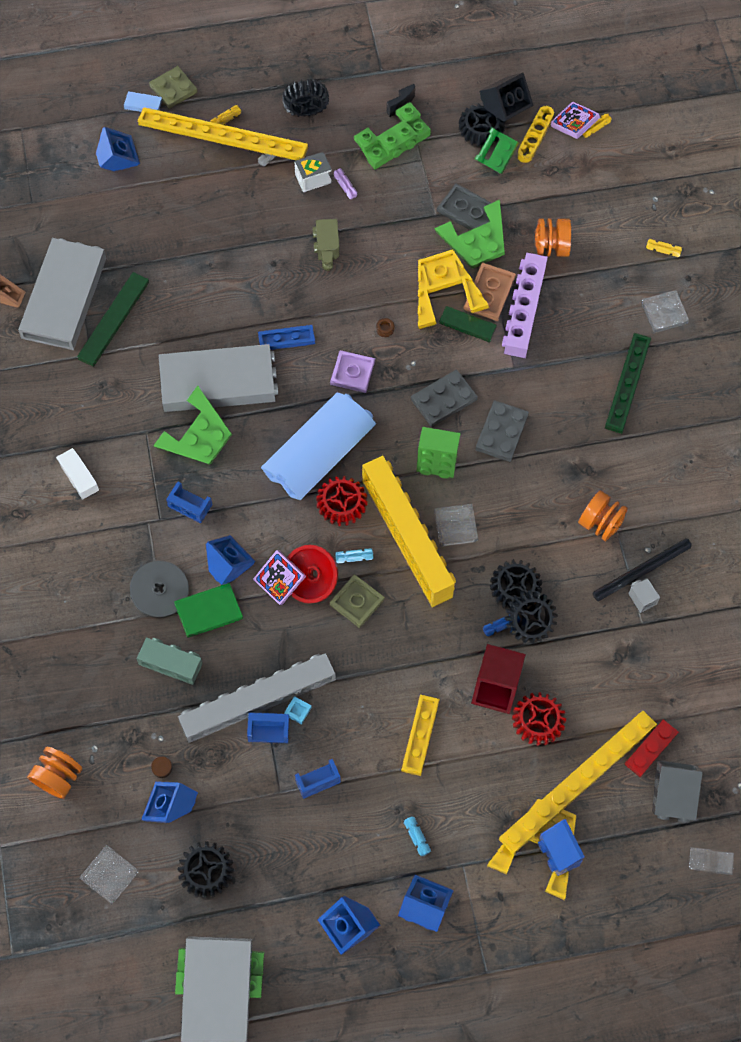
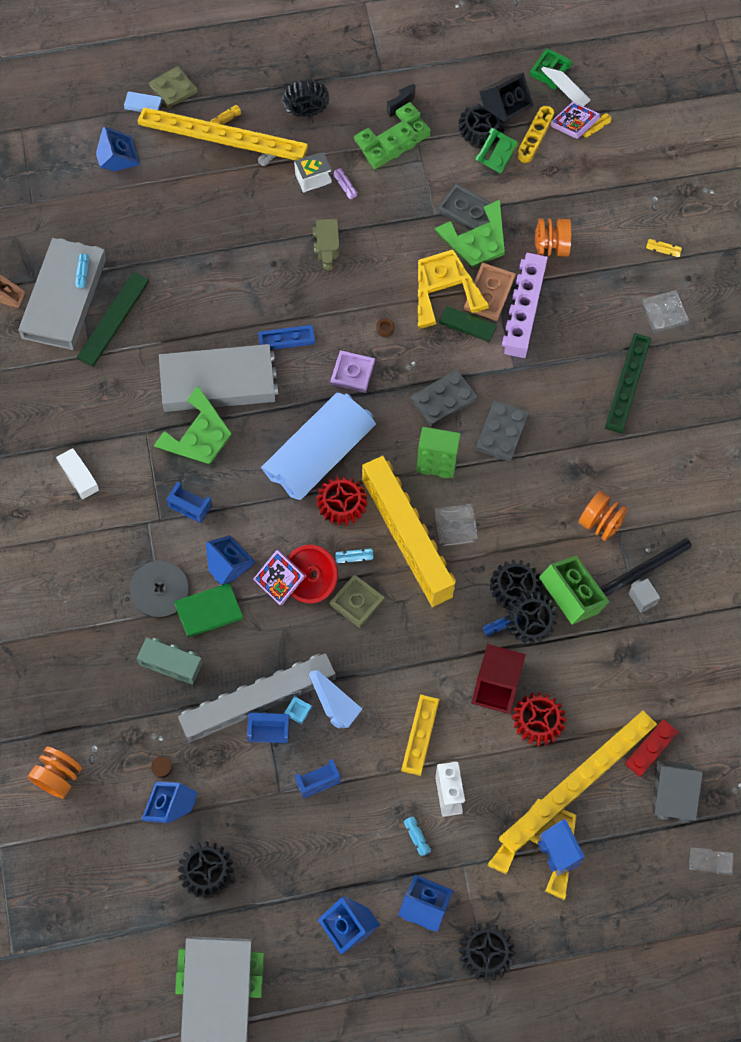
clear plate [79,845,139,904] -> none
none -> medium azure axle [75,254,89,288]
none -> light blue slope [309,670,362,729]
none -> white panel [435,762,465,817]
none -> black gear [458,923,516,982]
none -> green plate [530,48,573,90]
none -> bright green brick [539,555,610,624]
none -> white sticker [541,67,590,106]

